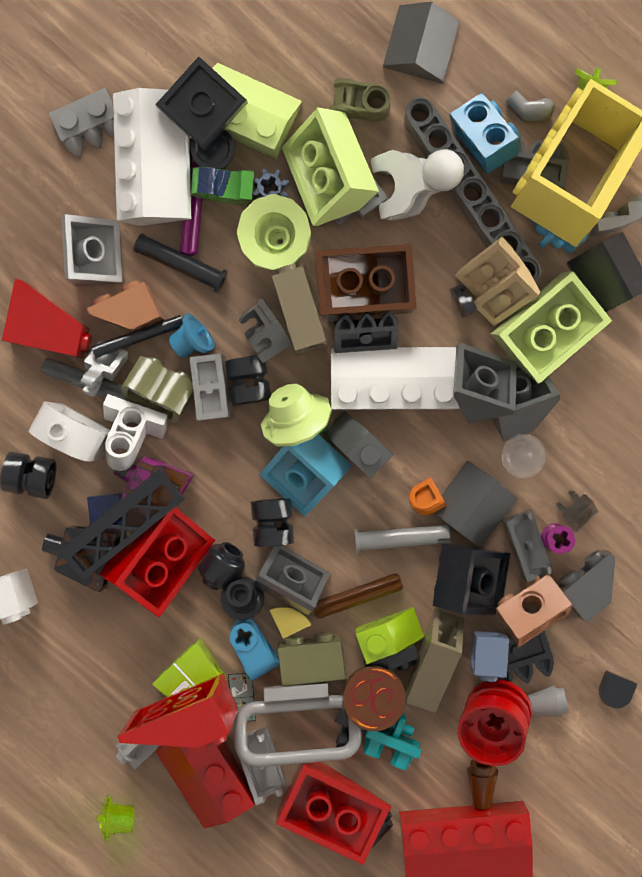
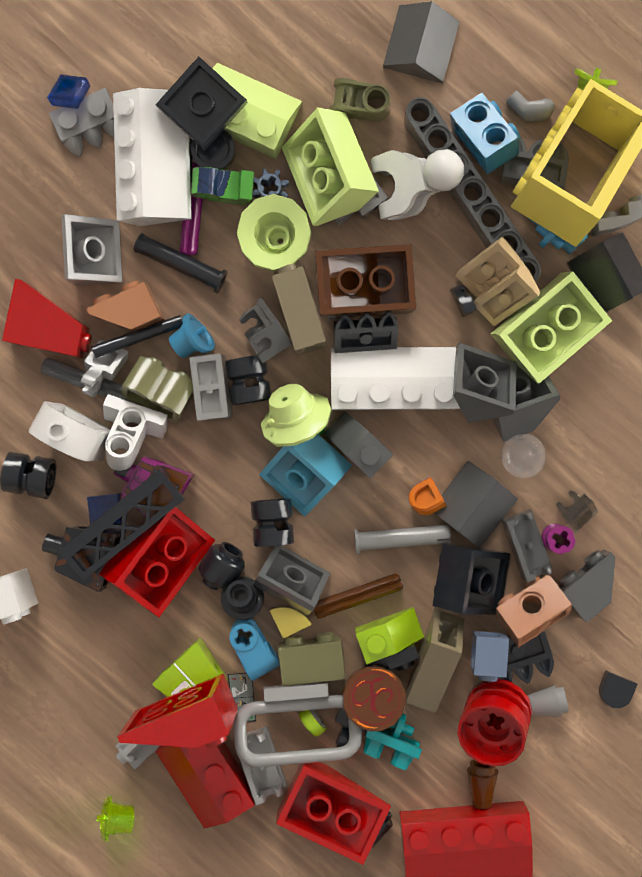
none -> clear blue tile [47,74,91,109]
none -> lime tile [298,710,327,737]

